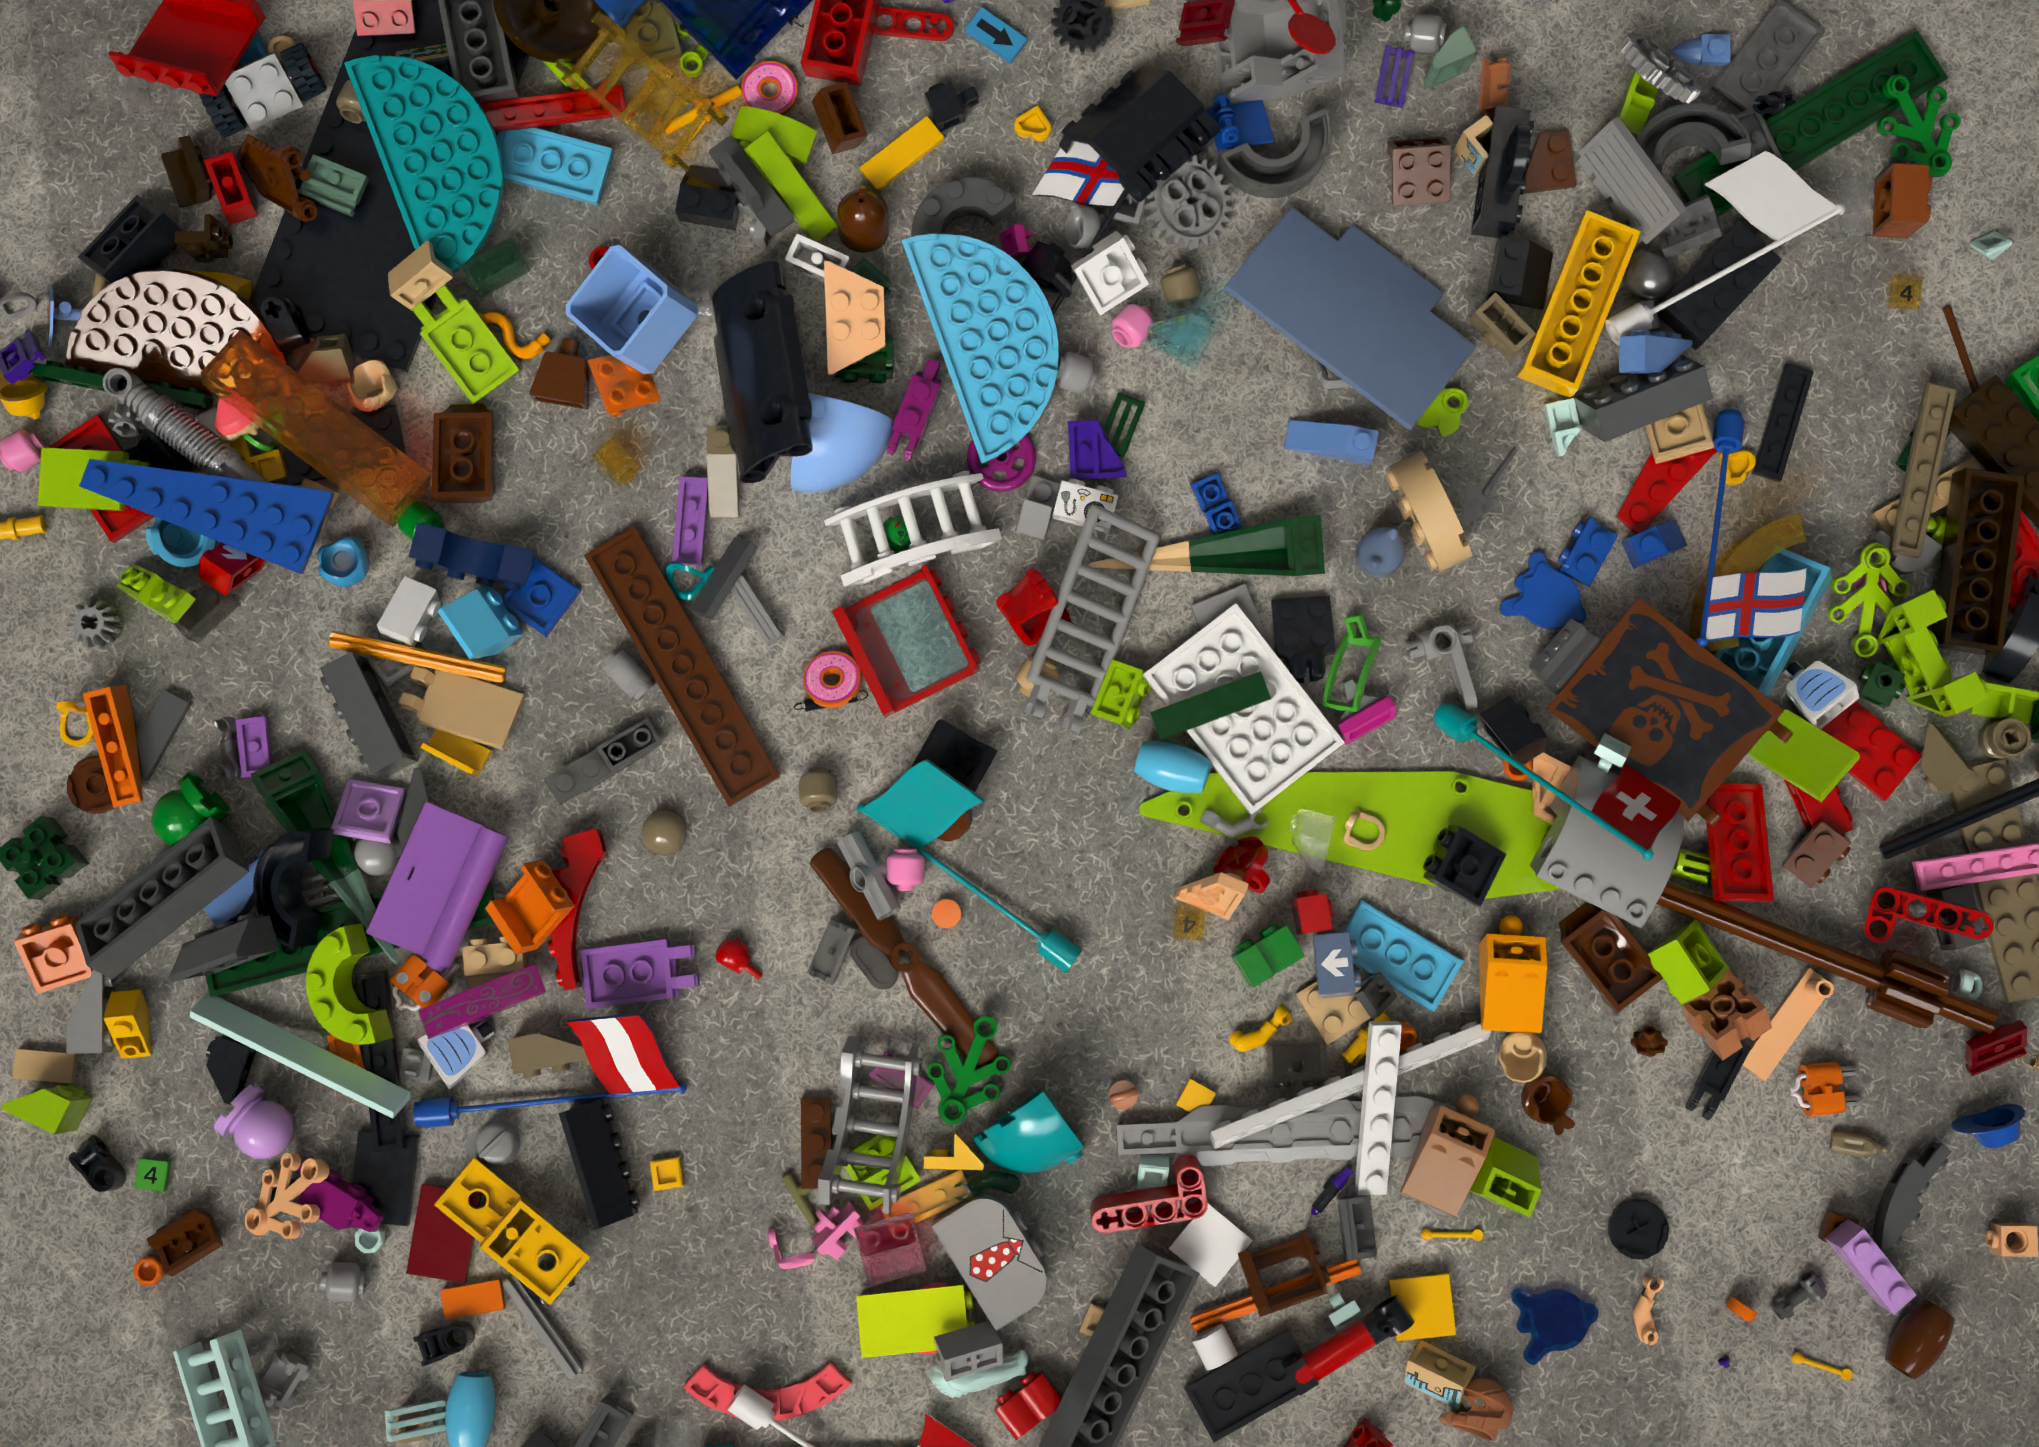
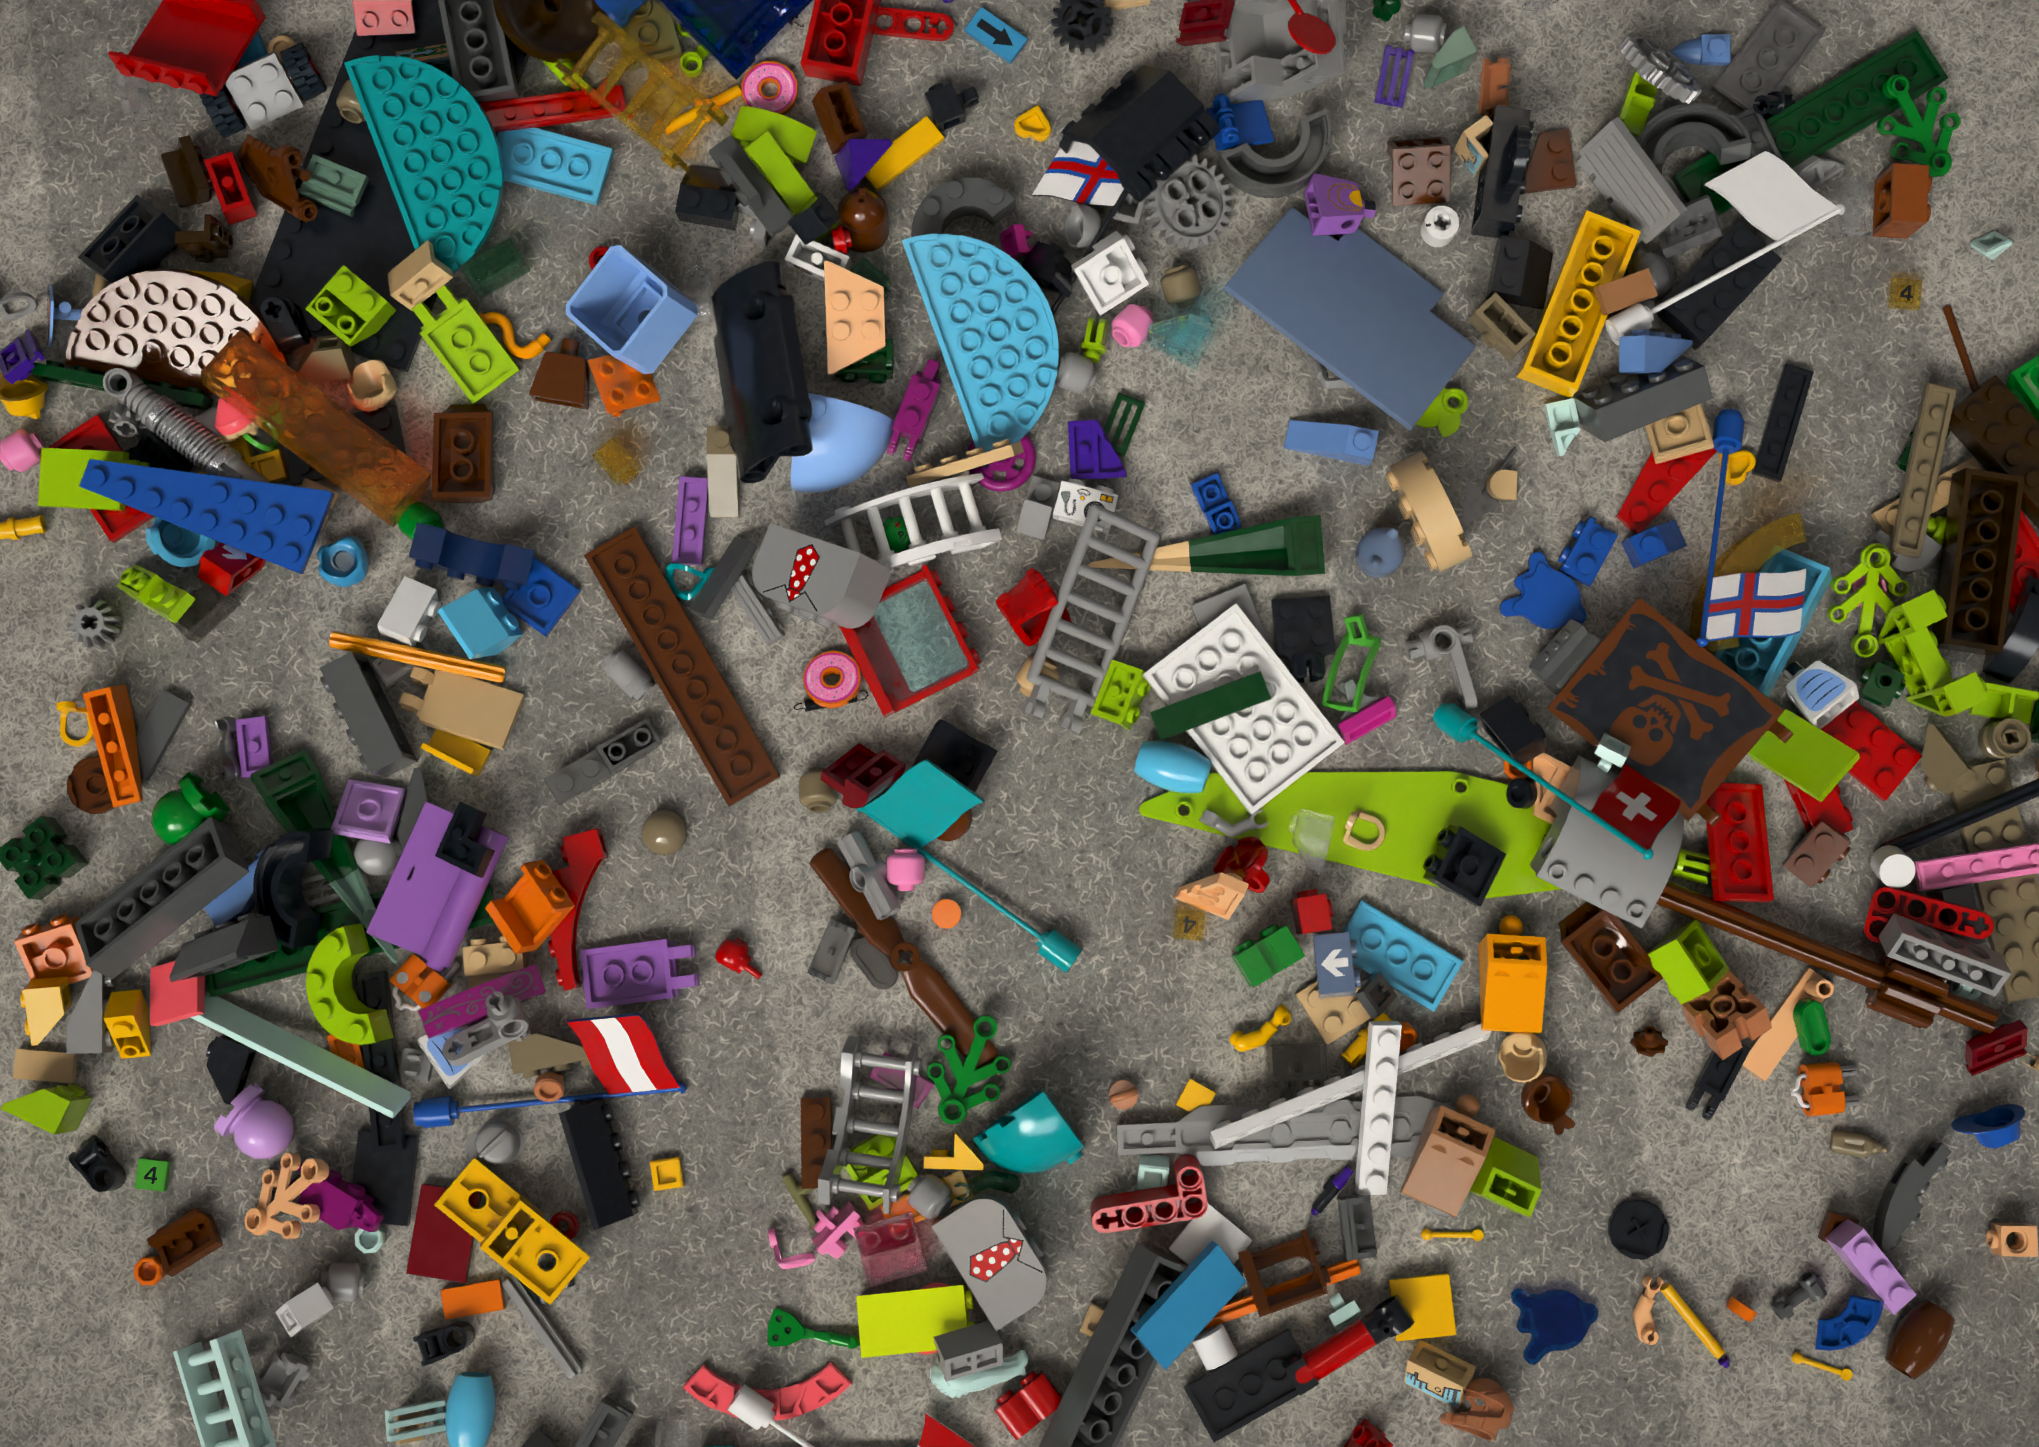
none -> yellow slope [20,977,72,1046]
none -> coral tile [150,961,205,1027]
none -> white brick [275,1283,333,1337]
none -> lime slope [305,265,396,347]
none -> black plate [435,801,495,878]
none -> light grey piece [442,991,531,1066]
none -> nougat tile [534,1072,565,1102]
none -> red plate [550,1211,579,1239]
none -> light grey brick [752,523,892,629]
none -> green piece [767,1308,860,1349]
none -> black slope [787,192,841,245]
none -> dark red brick [821,743,906,809]
none -> red plate [831,225,852,254]
none -> dark purple slope [835,139,893,192]
none -> tan plate [906,439,1024,488]
none -> light grey head [908,1173,953,1219]
none -> lime arm [1080,317,1108,363]
none -> dark azure tile [1130,1241,1246,1370]
none -> medium lavender torso [1304,173,1376,236]
none -> white piece [1421,206,1459,247]
none -> tan tile [1486,470,1518,500]
none -> black tile [1506,779,1538,809]
none -> medium nougat tile [1593,268,1658,316]
none -> yellow bar [1660,1282,1725,1358]
none -> light grey tile [1792,155,1845,189]
none -> green tile [1793,998,1831,1056]
none -> blue tile [1815,1295,1884,1351]
none -> white piece [1870,845,1916,888]
none -> light grey brick [1879,914,2011,997]

